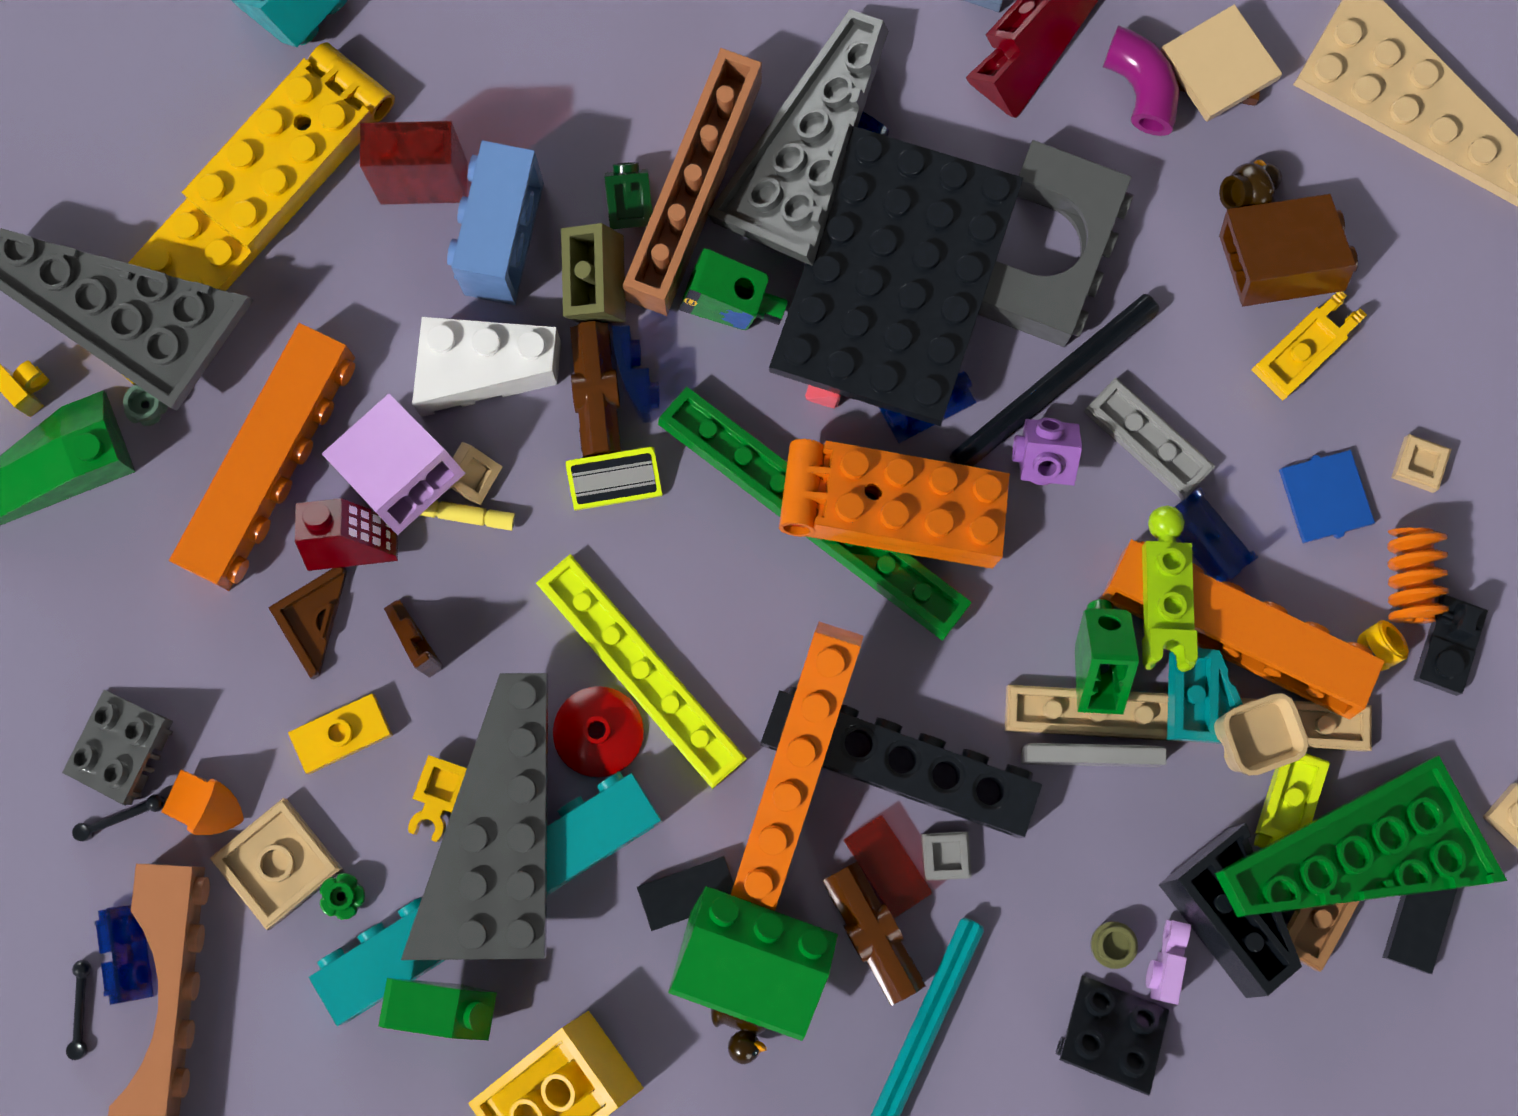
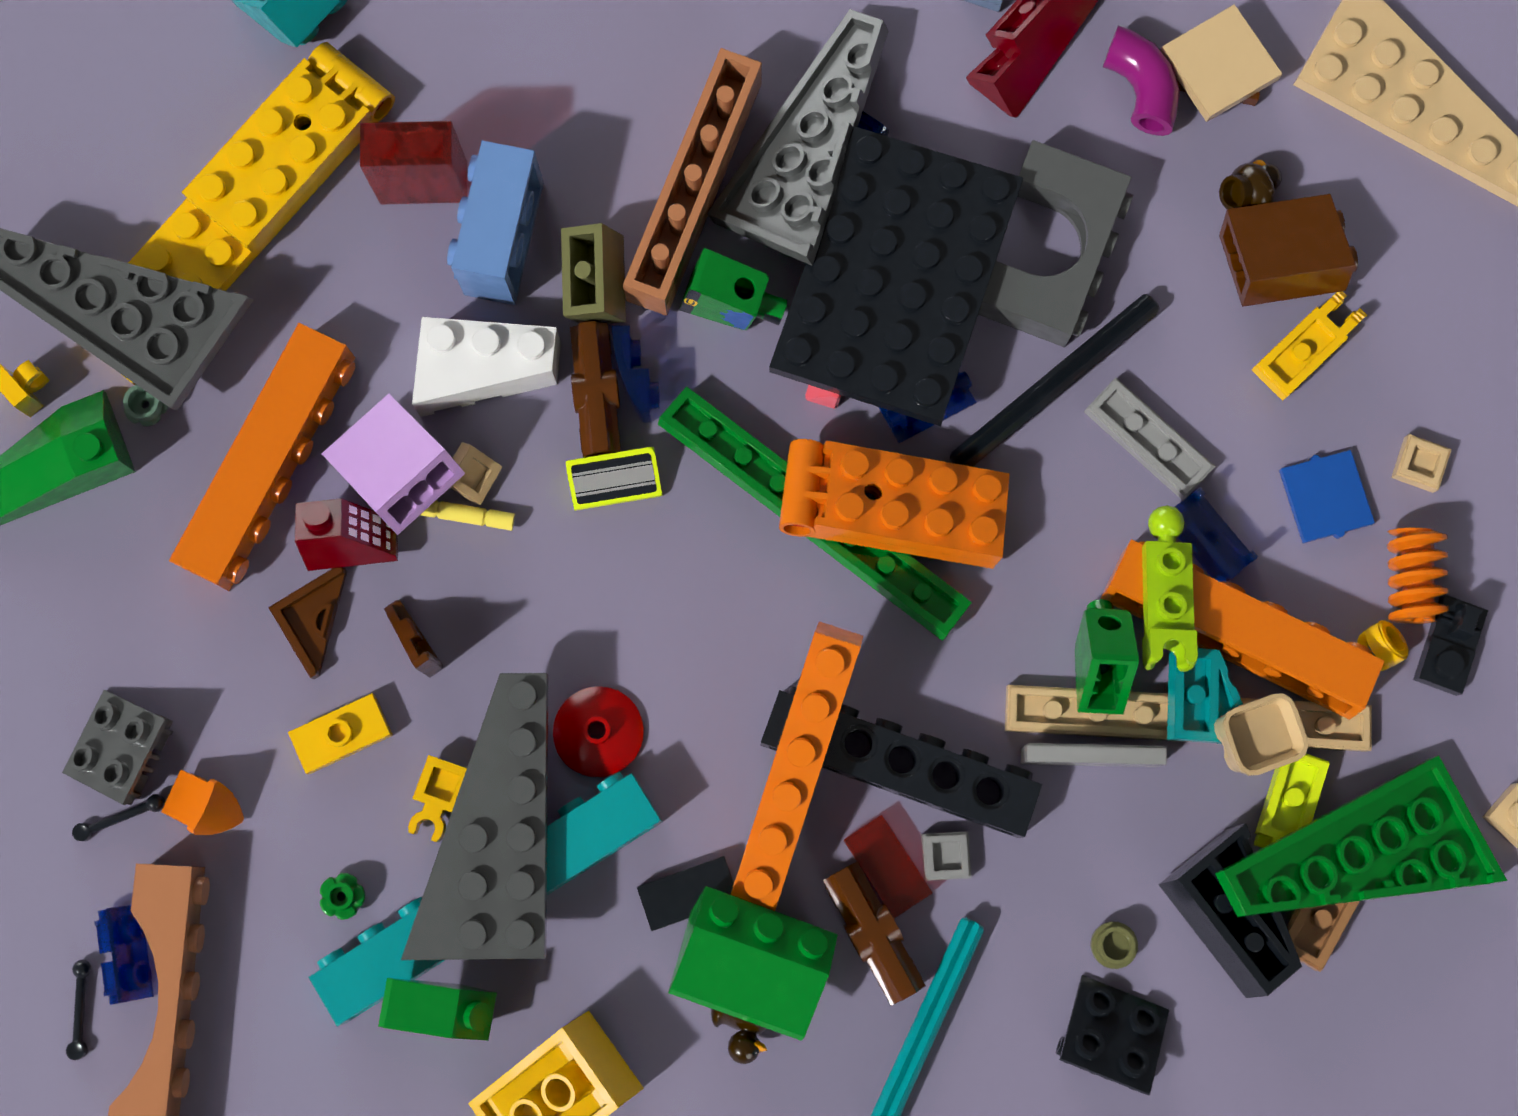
tan tile [210,798,343,930] -> none
neon yellow tile [536,554,747,789] -> none
dark green bracket [604,162,652,229] -> none
medium lavender brick [1012,418,1082,486] -> none
lavender plate [1146,920,1191,1005] -> none
black tile [1382,888,1458,974] -> none

